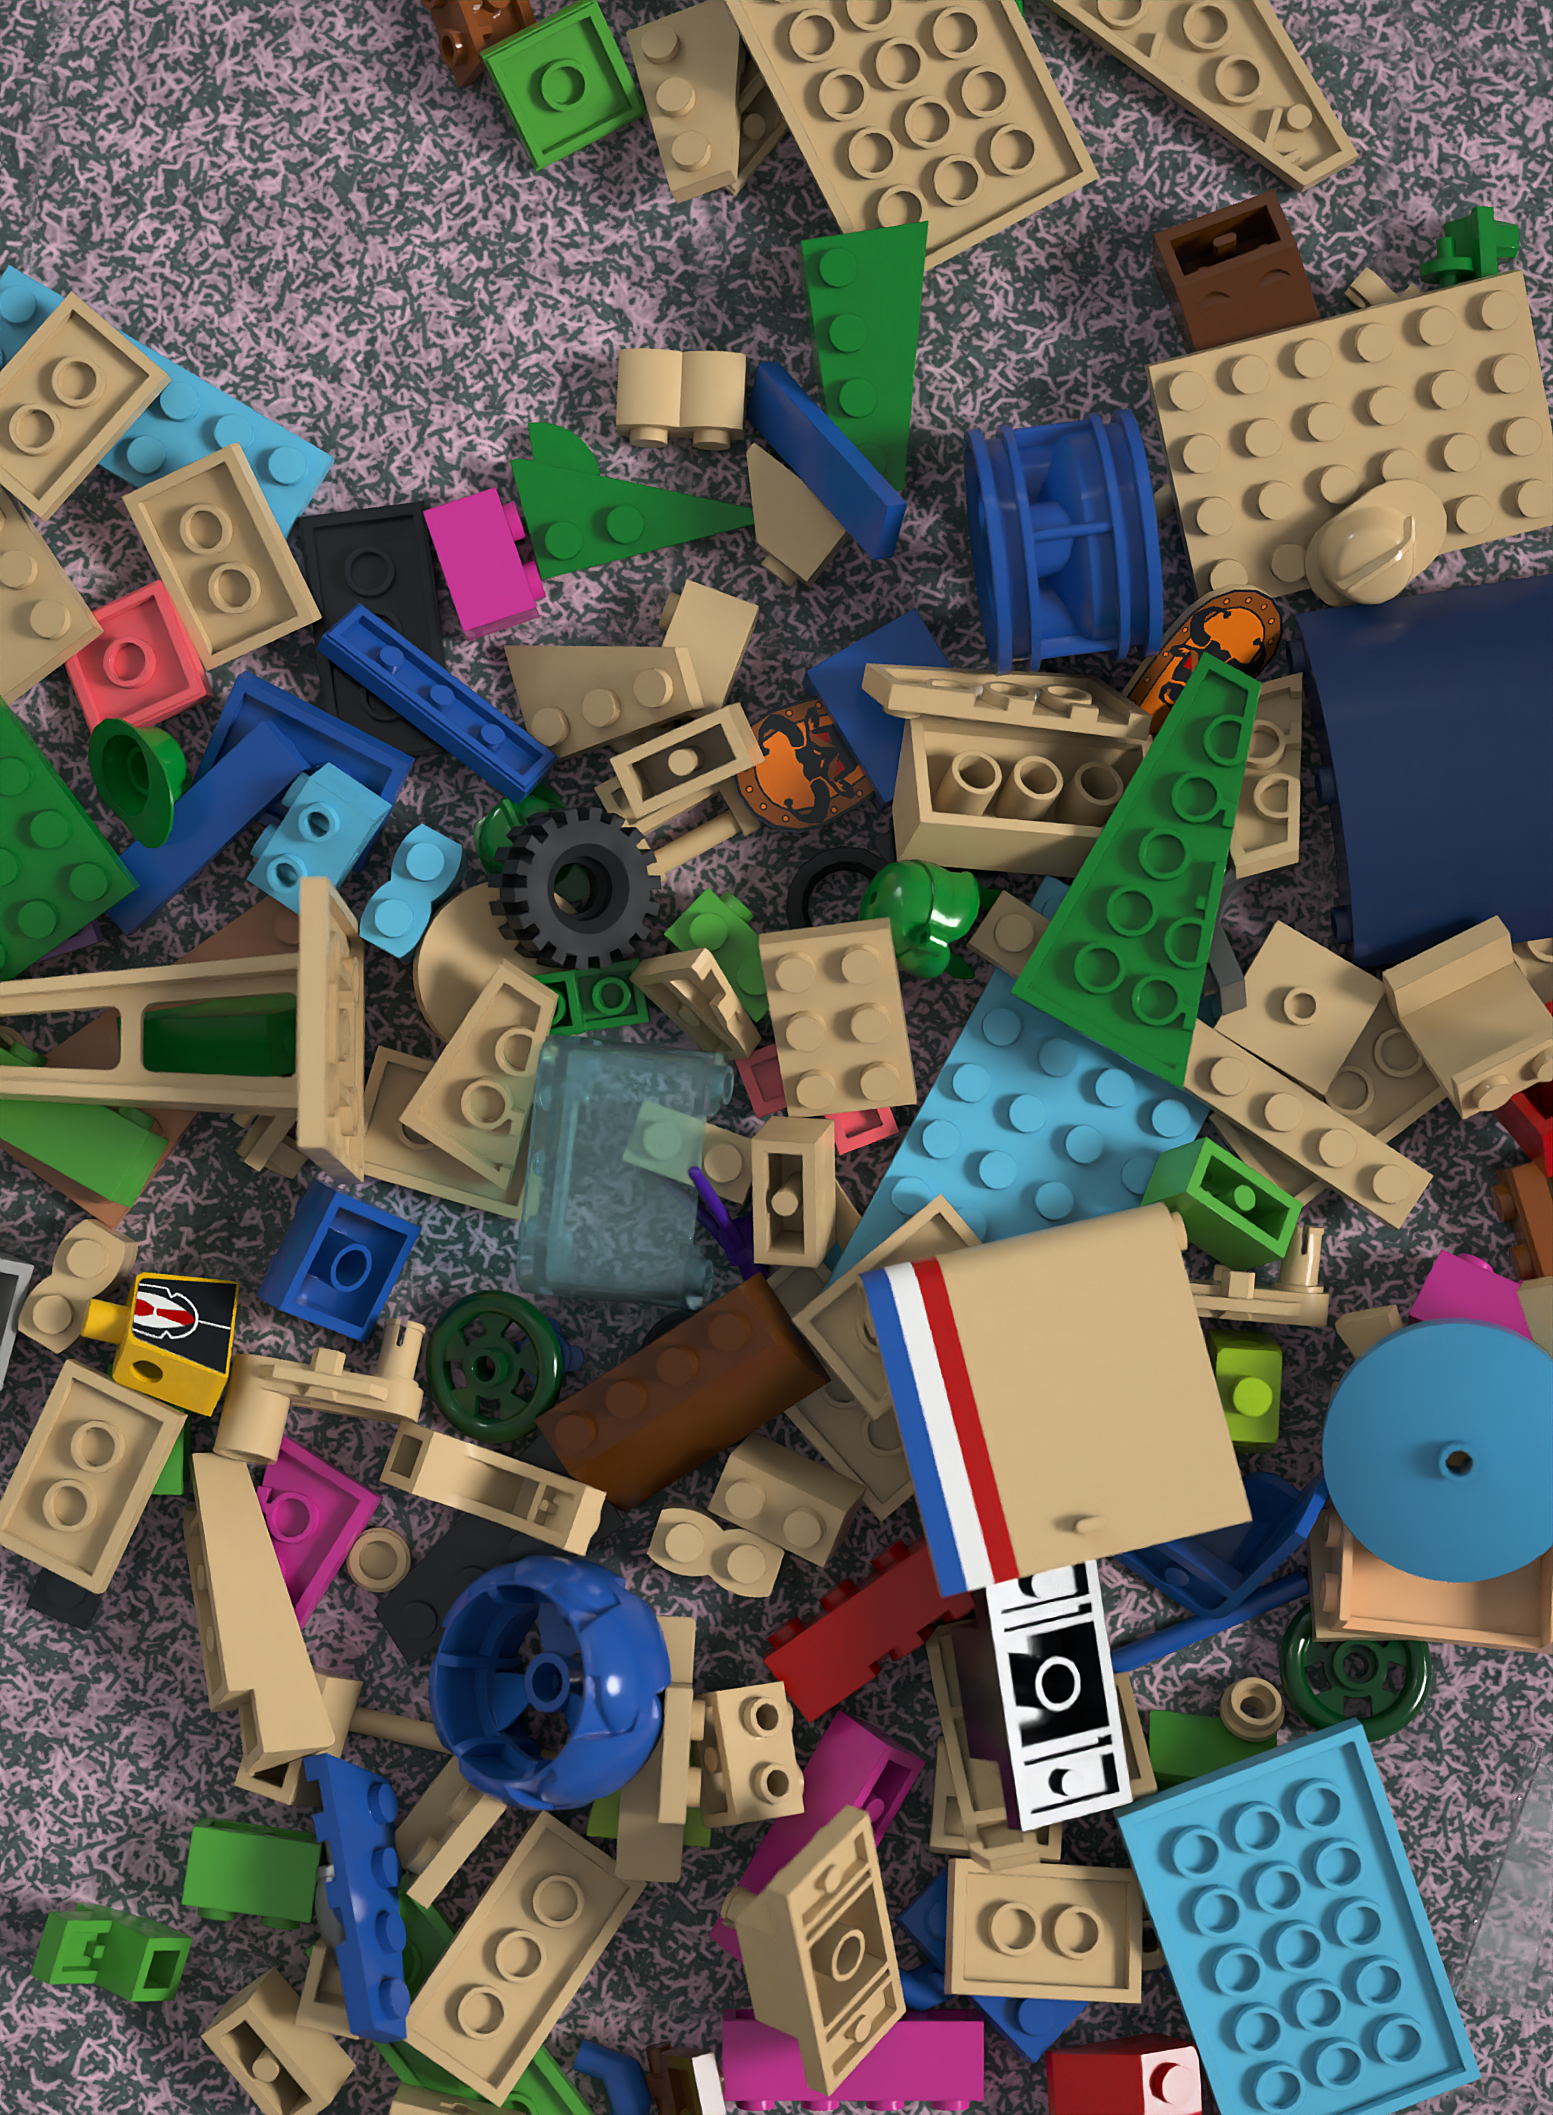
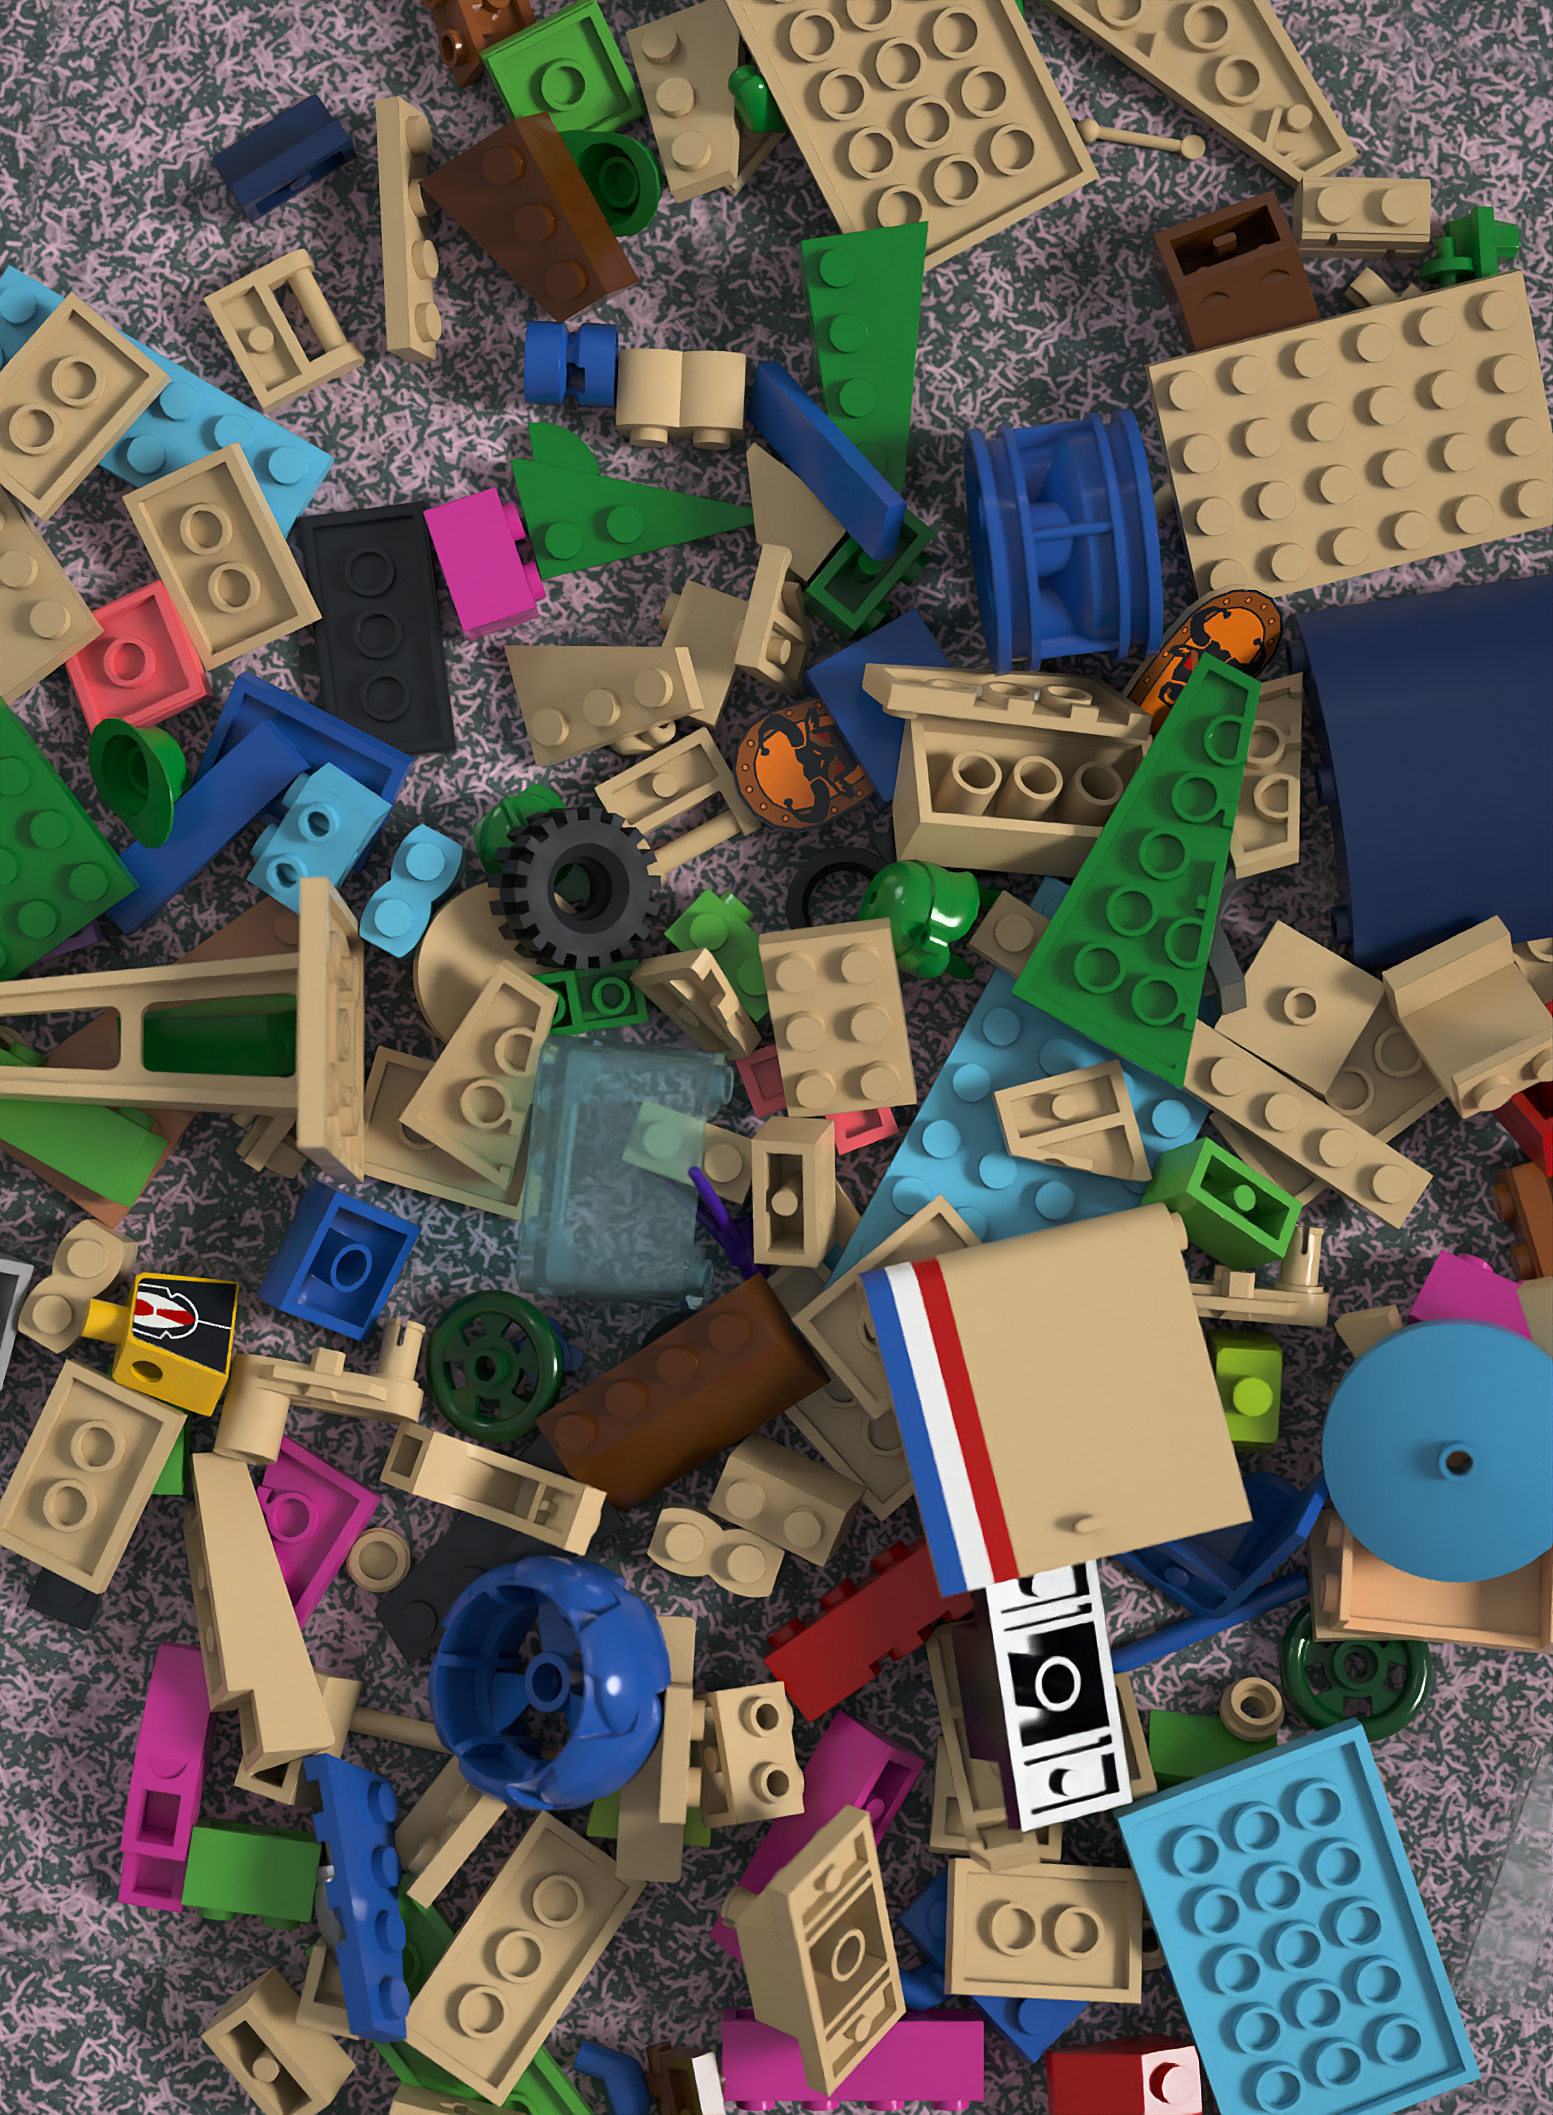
bright green brick [31,1903,193,2002] -> none
blue tile [317,603,559,805] -> none
tan brick [610,702,766,819] -> none
tan piece [1305,478,1447,607] -> none
none -> dark pink slope [118,1640,217,1913]
none -> tan plate [203,249,365,414]
none -> dark blue panel [213,95,357,224]
none -> tan plate [375,96,441,363]
none -> reddish brown wedge [418,111,640,324]
none -> blue wheel [524,320,619,408]
none -> green piece [559,130,669,237]
none -> green arm [727,65,790,133]
none -> tan wing [732,543,813,697]
none -> green brick [803,508,937,641]
none -> tan wing [991,1059,1152,1183]
none -> tan hinge [1076,118,1205,161]
none -> tan brick [1292,176,1431,260]

